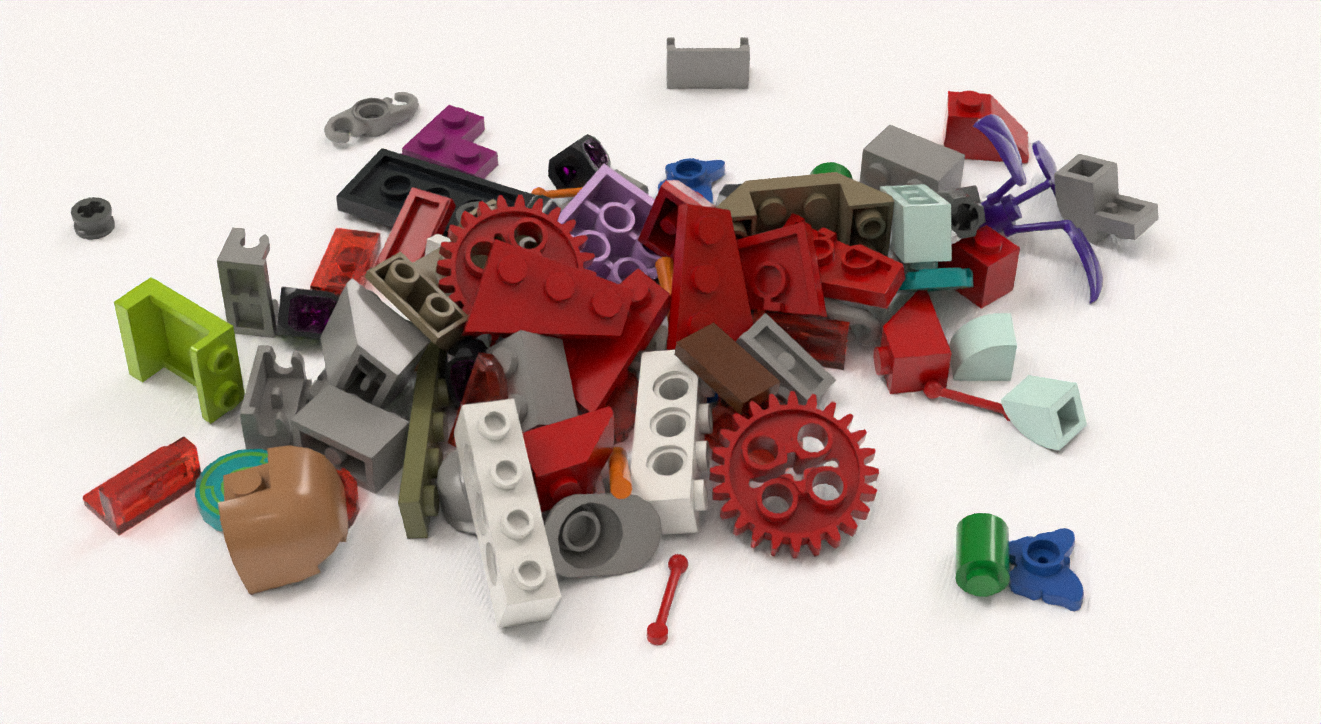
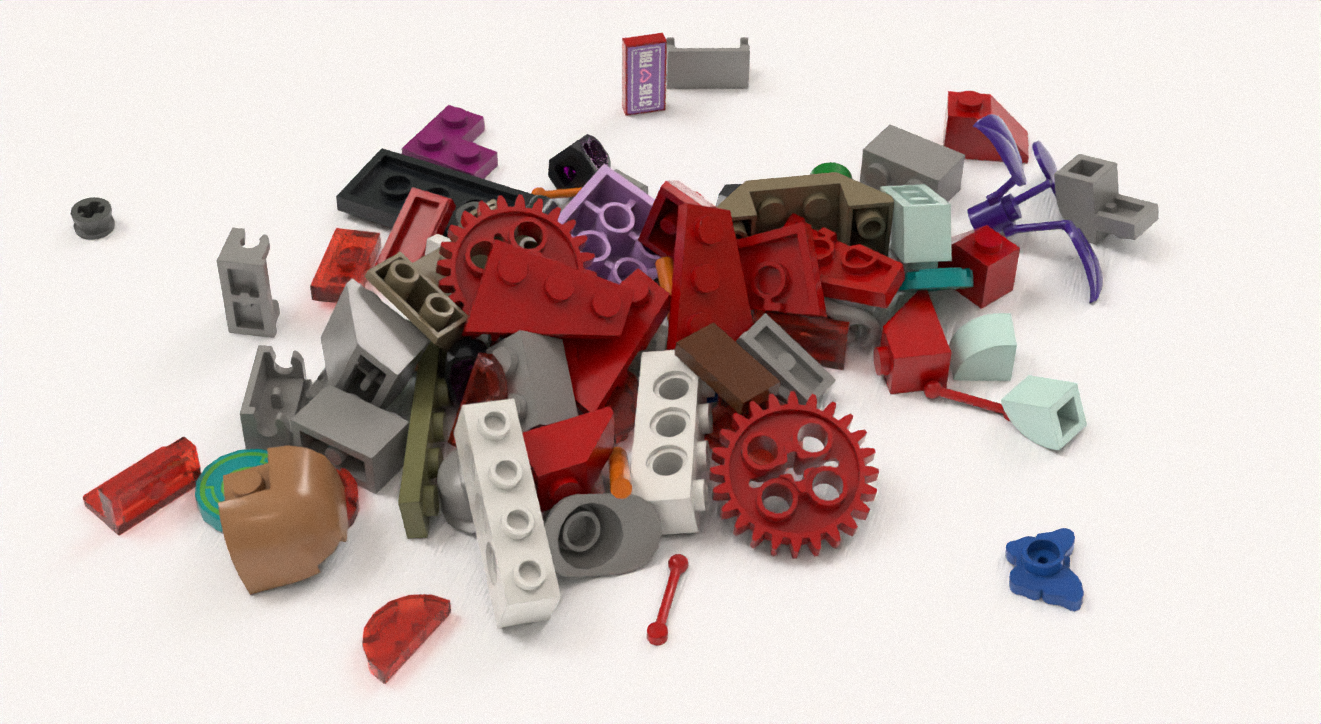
lime panel [114,277,245,424] -> none
rock [276,286,340,339] -> none
light grey piece [324,92,419,143] -> none
blue animal [658,158,726,205] -> none
dark grey piece [936,185,986,238] -> none
green brick [955,513,1010,597] -> none
none -> clear red tile [362,594,451,685]
none -> tile [622,32,667,116]

